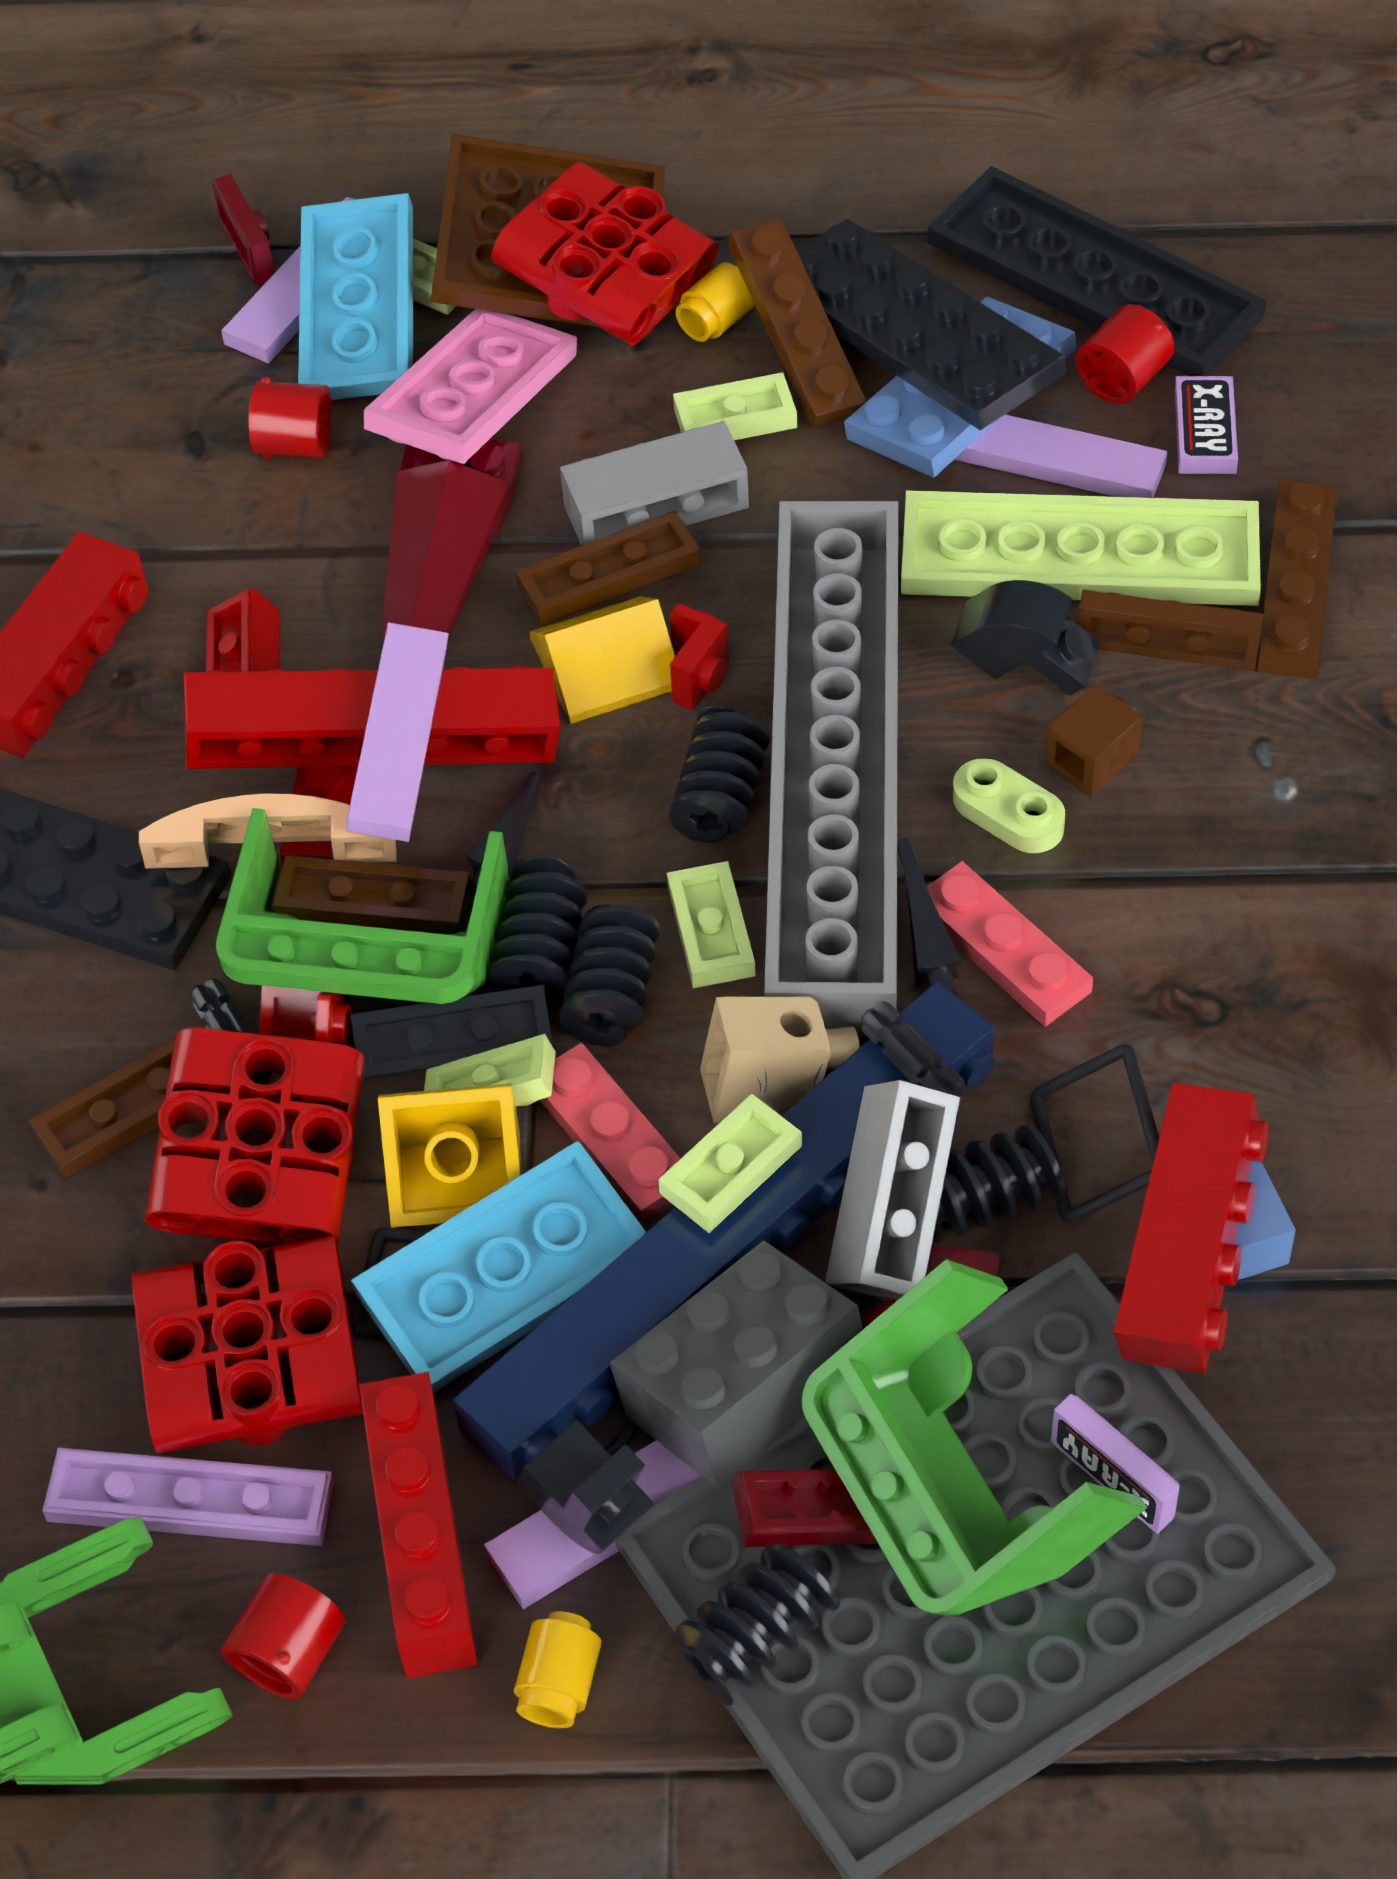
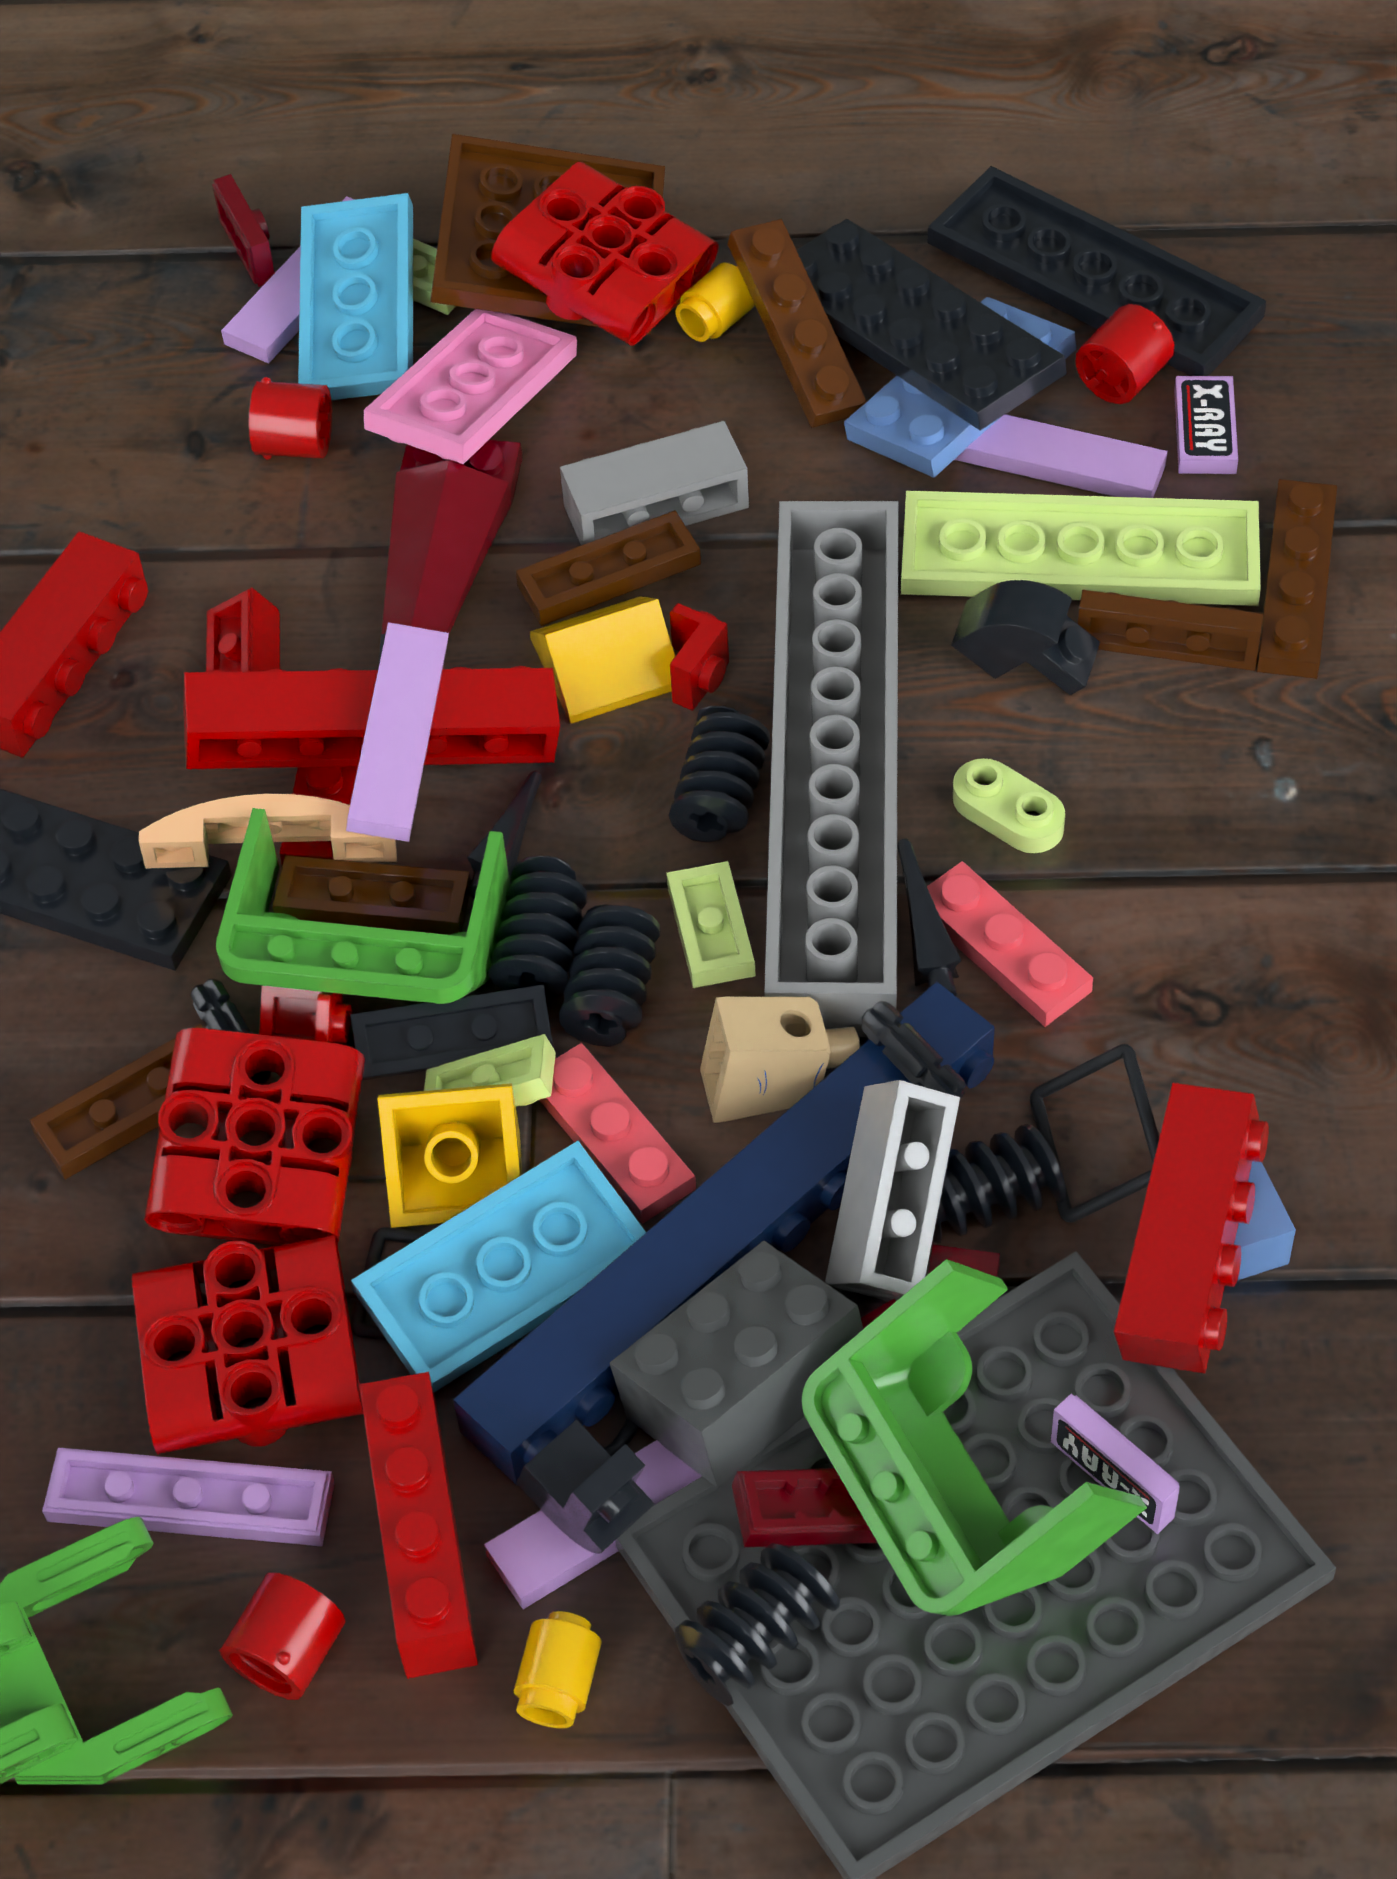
yellowish green plate [658,1094,802,1233] -> none
yellowish green plate [673,372,797,440] -> none
reddish brown brick [1045,684,1143,797] -> none

